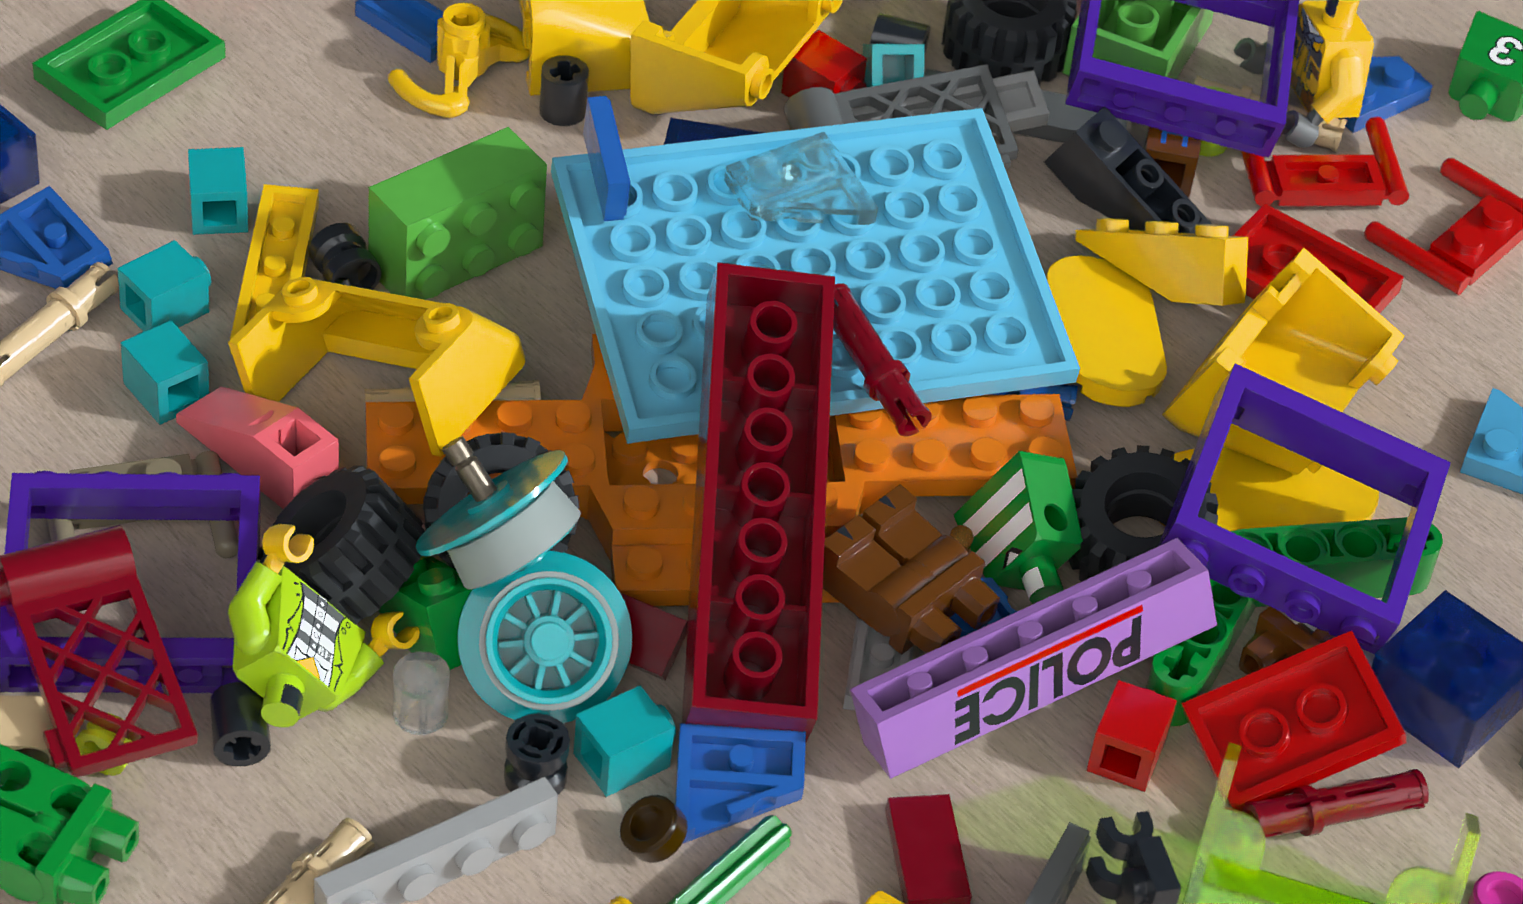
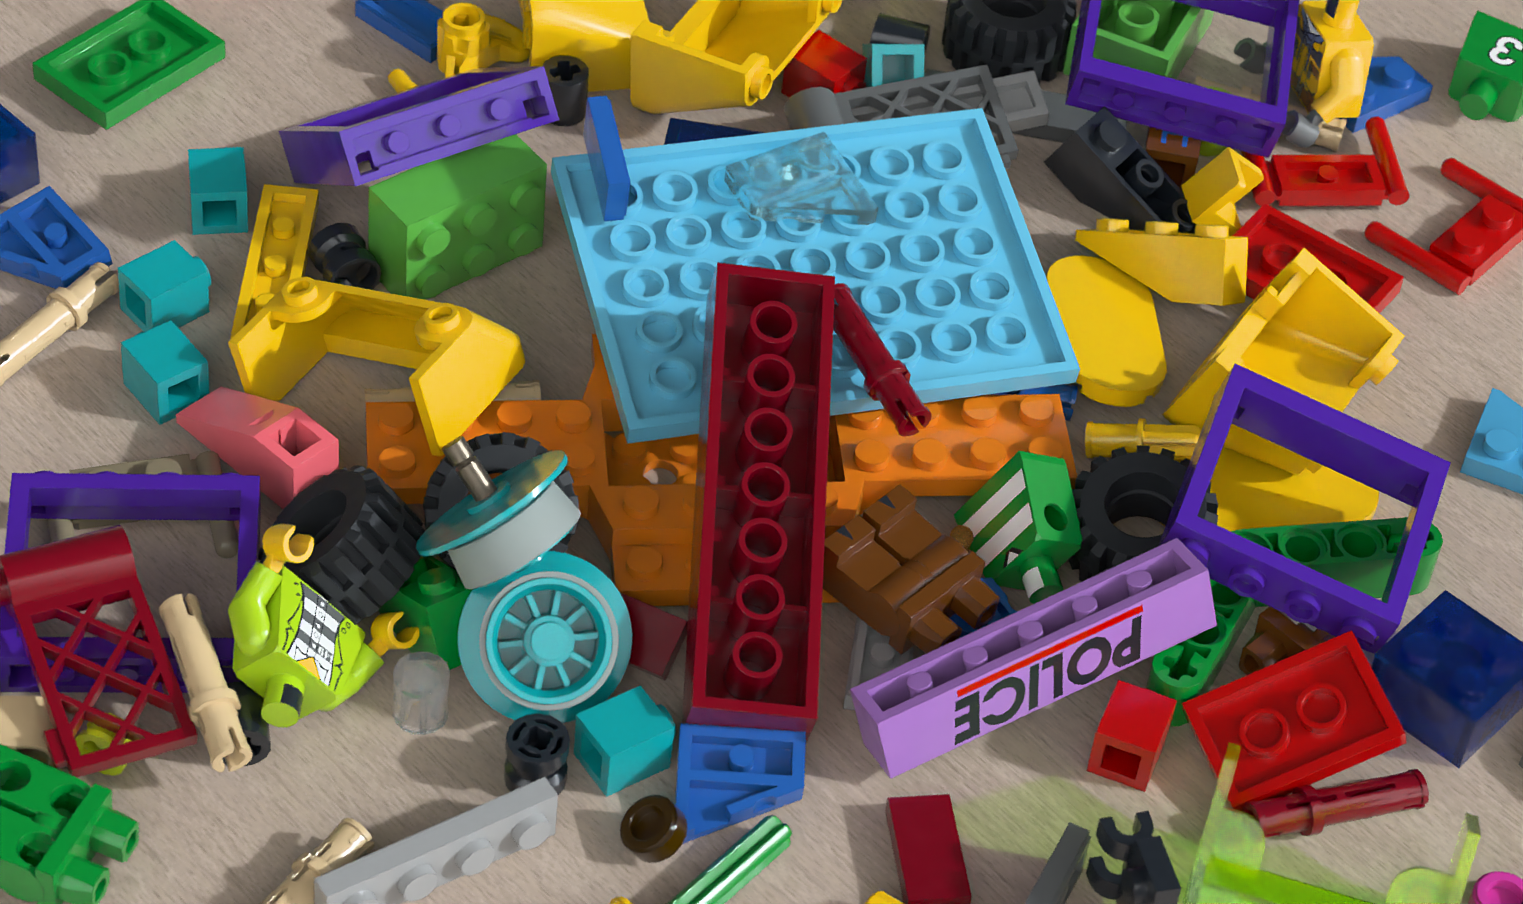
none -> tan pin [159,593,252,772]
none -> dark purple window [279,66,559,187]
none -> yellow axle [1085,418,1201,459]
none -> yellow panel [1181,147,1264,236]

